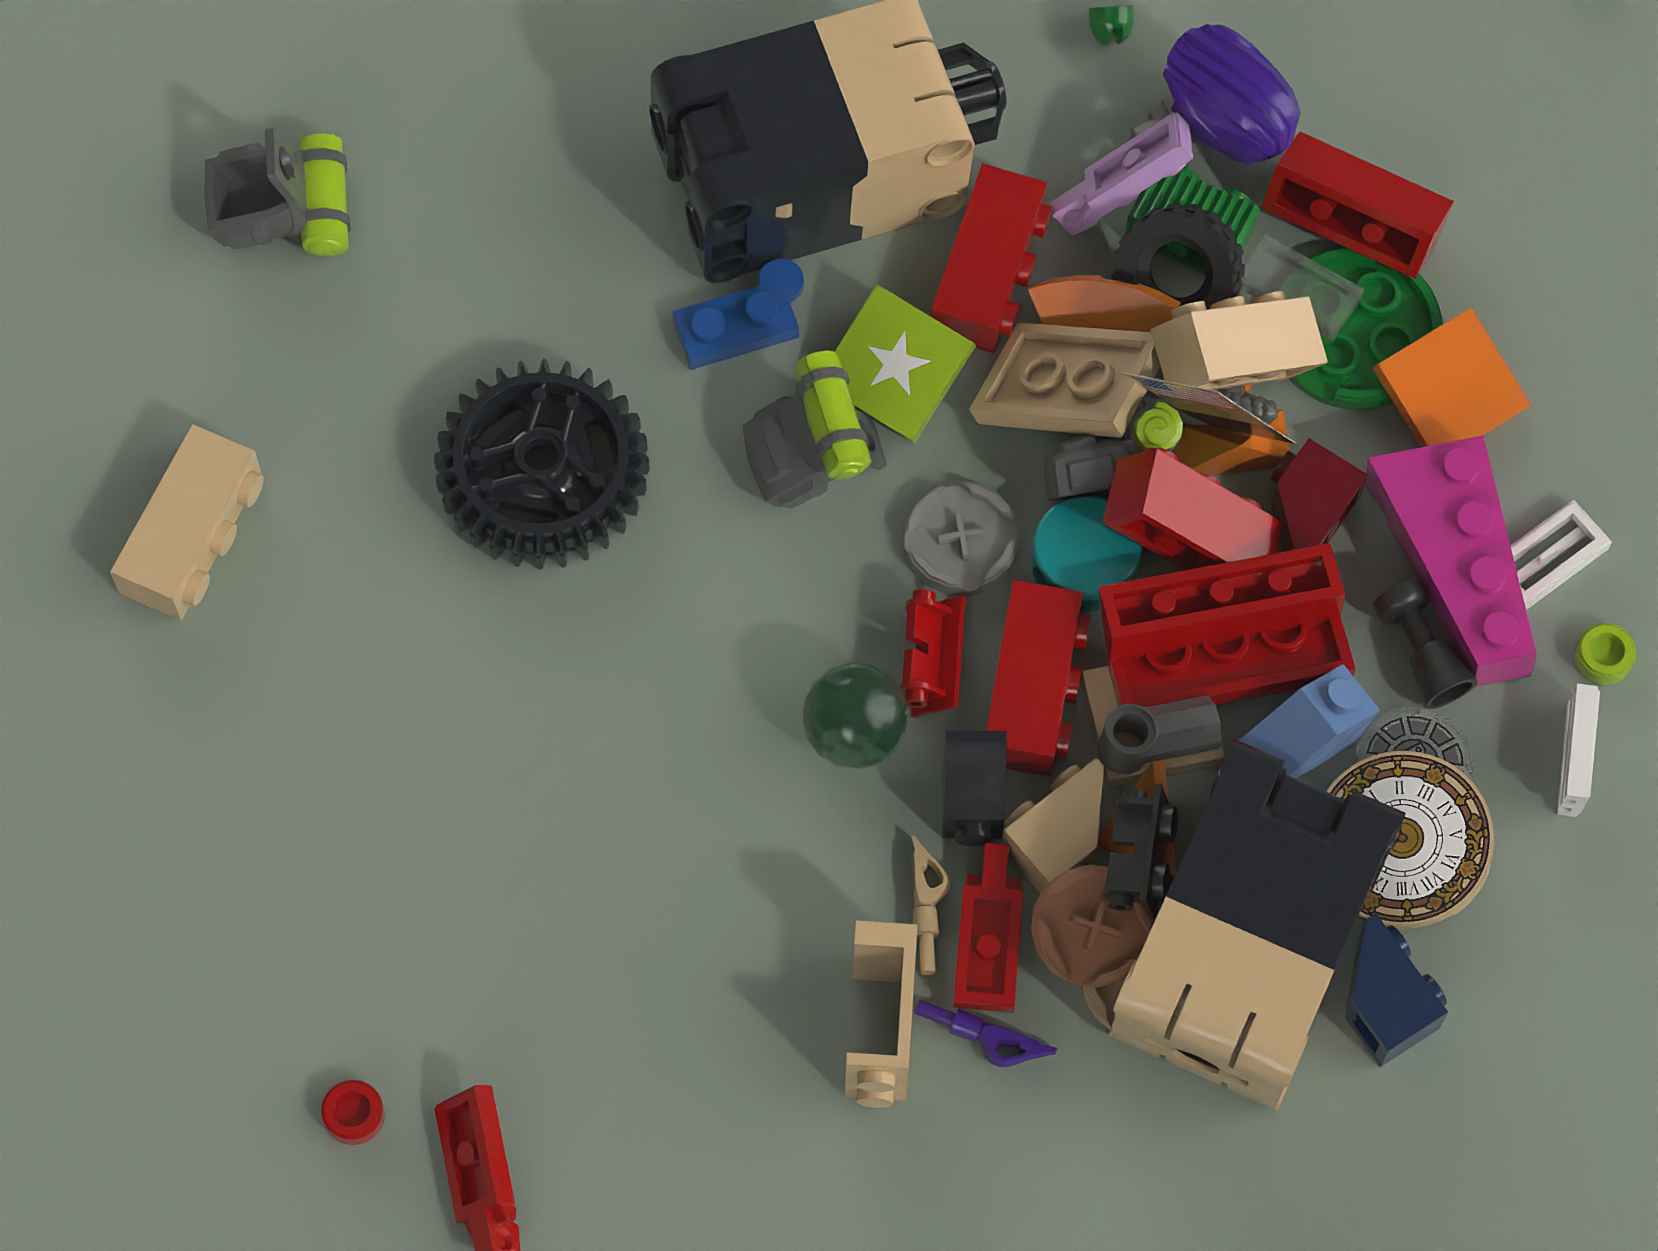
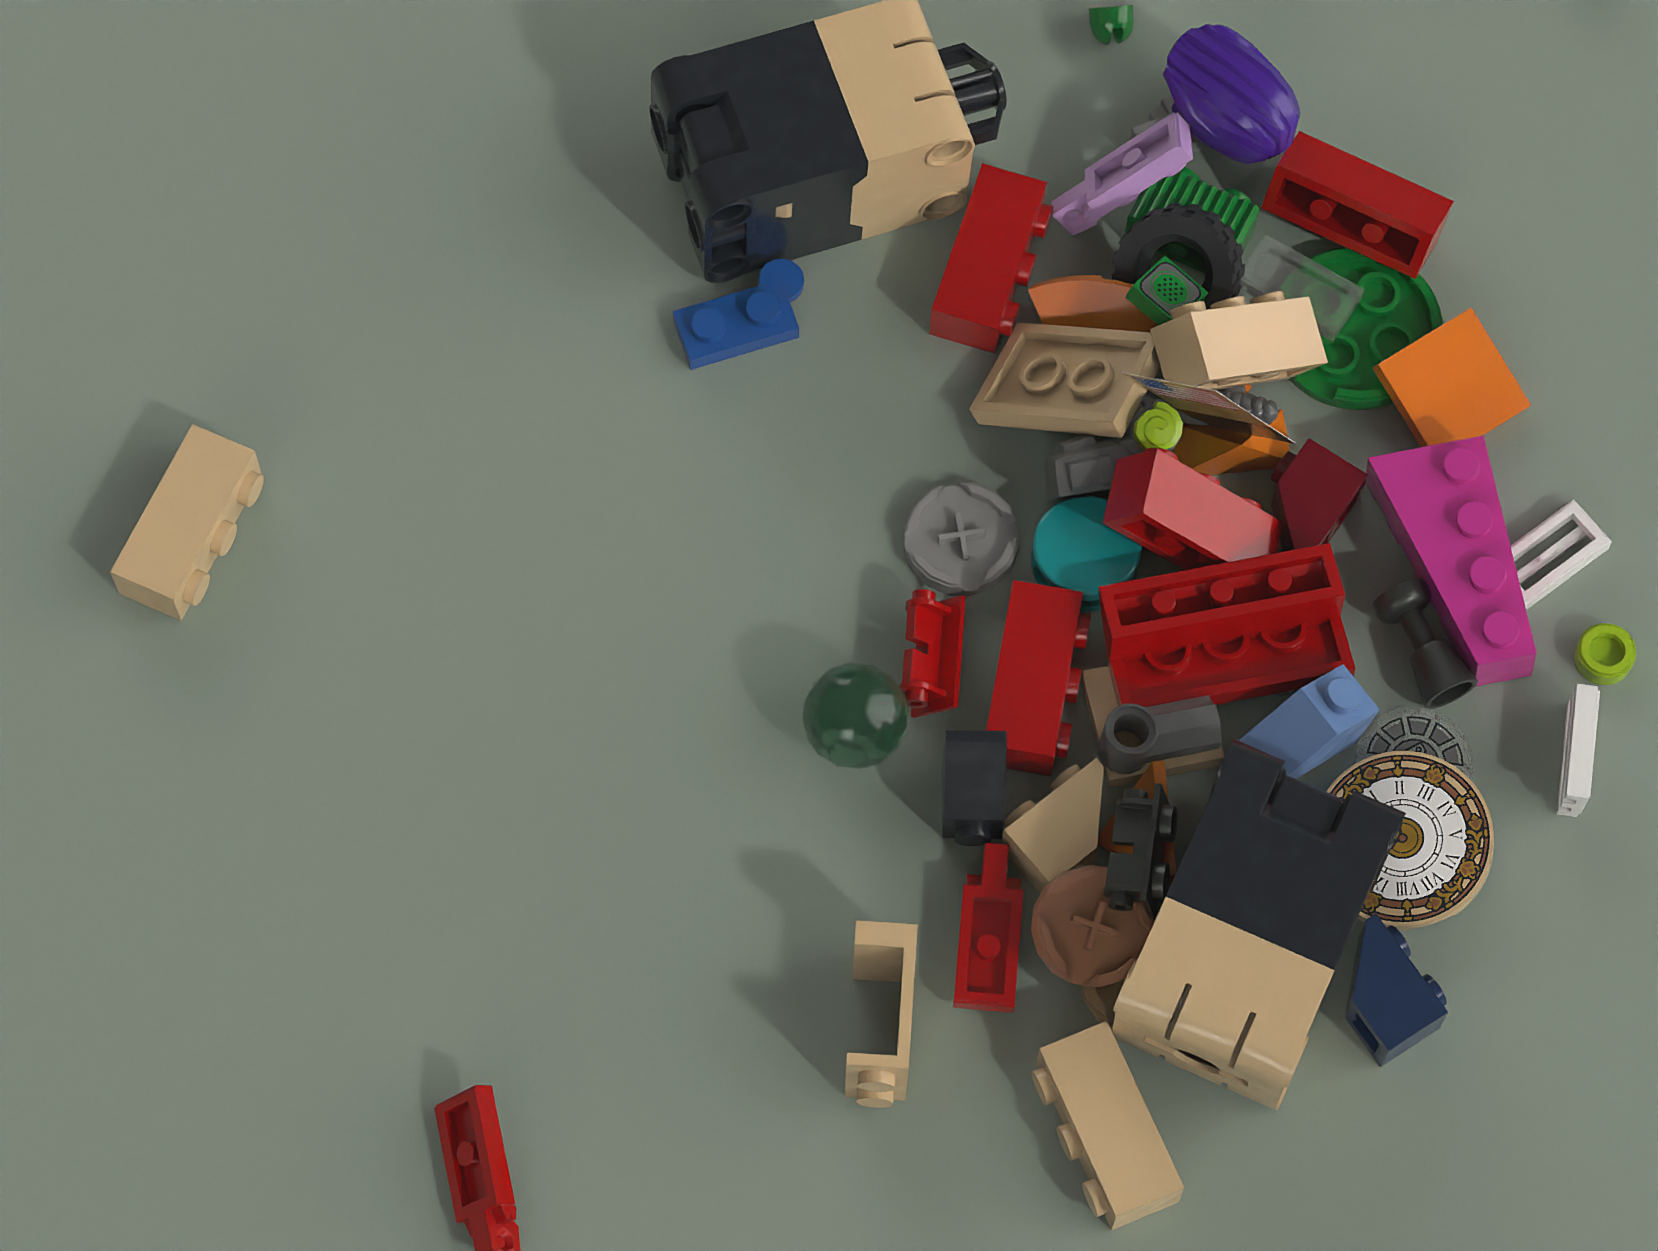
dark grey piece [204,127,351,257] -> none
red tile [321,1080,385,1145] -> none
black gear [434,358,650,570] -> none
dark grey piece [743,350,887,508] -> none
lime tile [835,284,976,443] -> none
tan hand [909,836,951,975] -> none
dark purple hand [914,1000,1058,1067] -> none
none -> tan brick [1031,1021,1184,1231]
none -> green tile [1125,256,1209,326]

